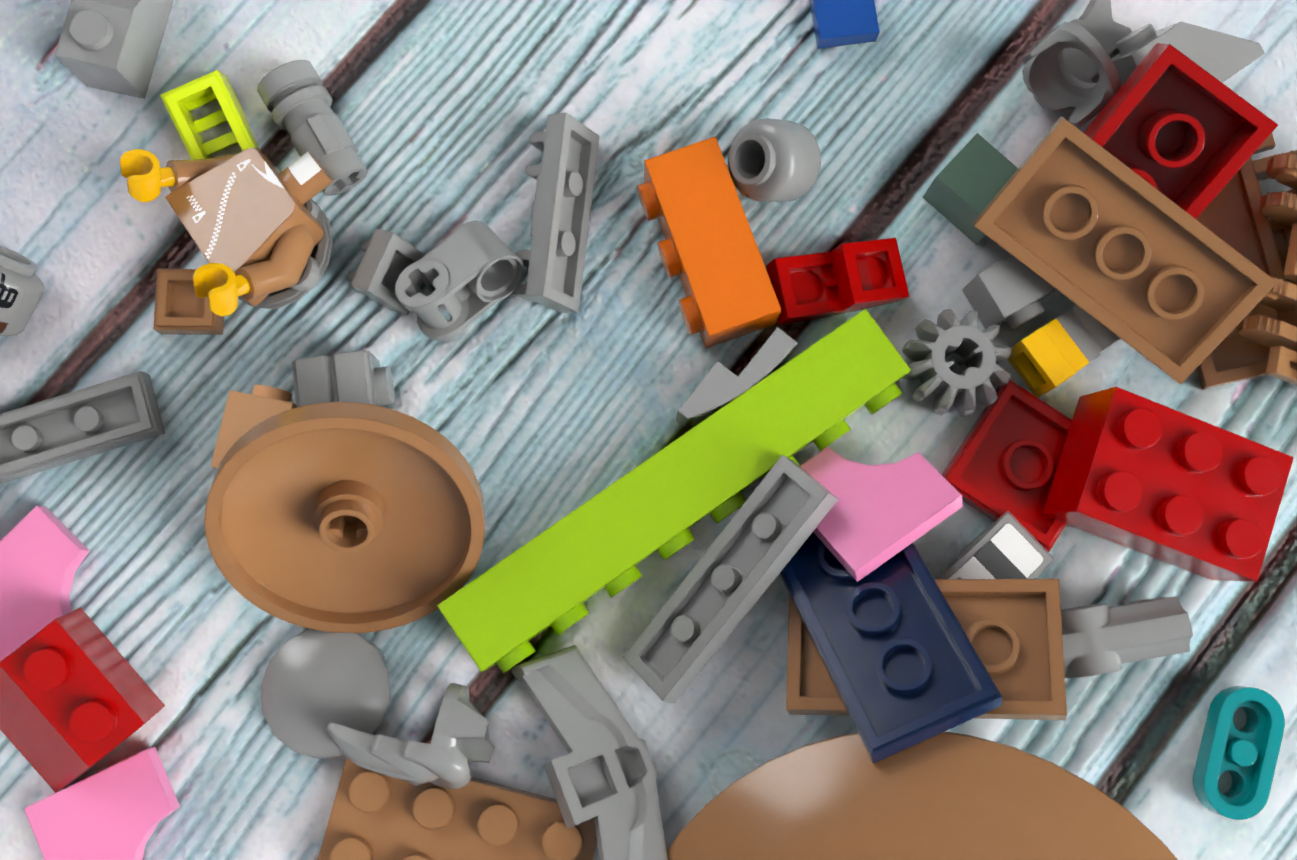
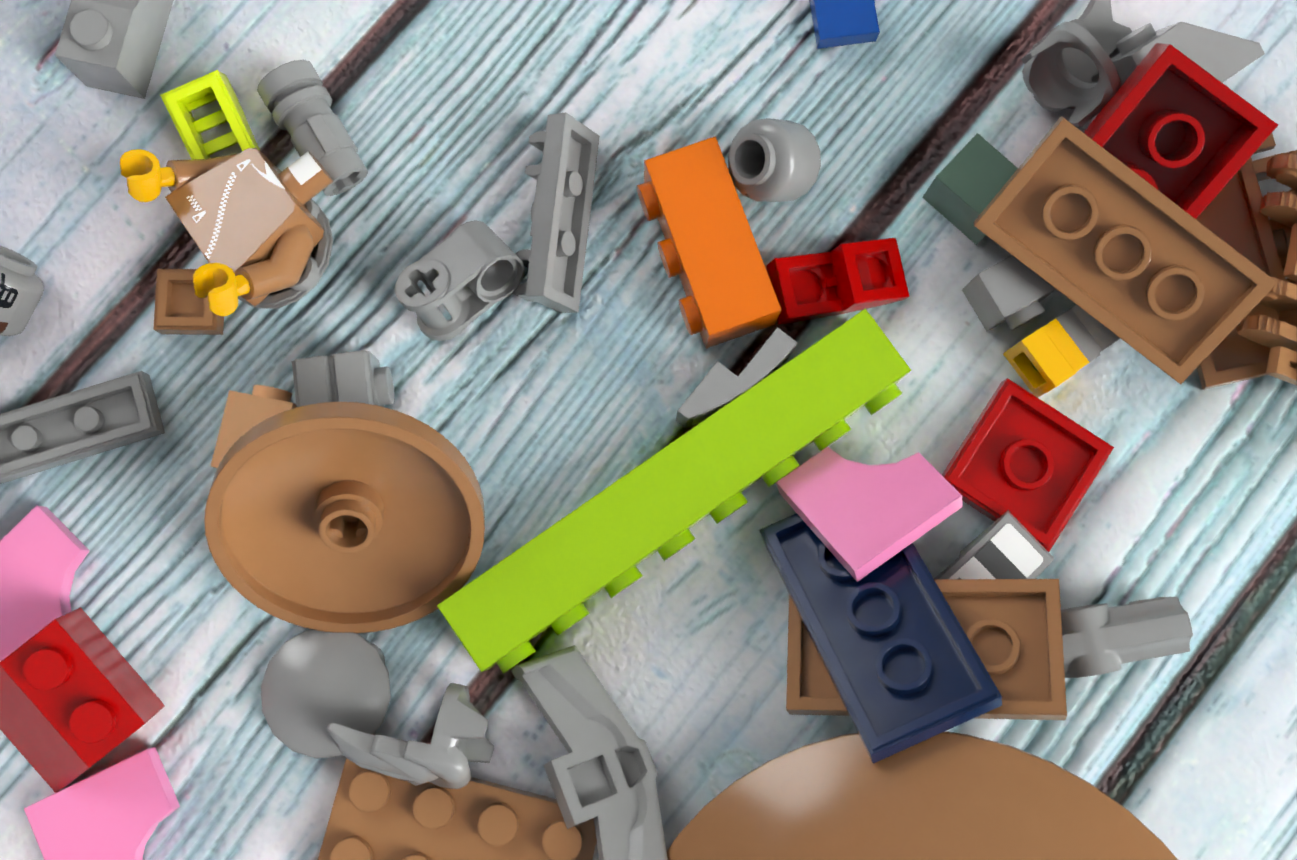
light grey tile [346,229,425,315] -> none
light grey plate [622,455,839,703] -> none
light grey gear [902,309,1012,417] -> none
red brick [1042,387,1294,582] -> none
teal plate [1193,686,1285,820] -> none

